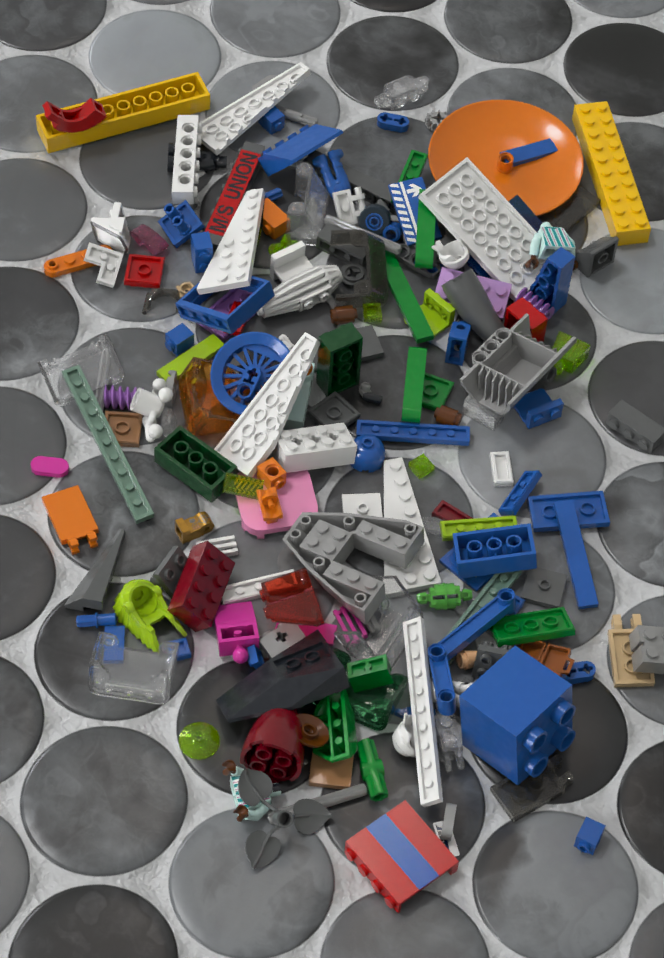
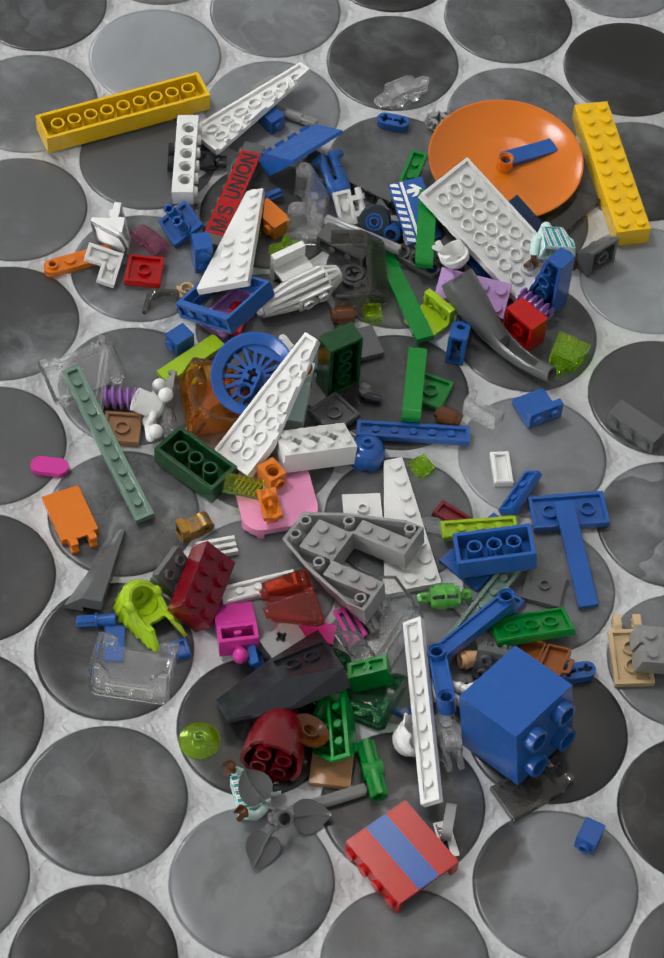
red arch [42,98,107,133] -> none
light grey panel [460,313,577,415] -> none

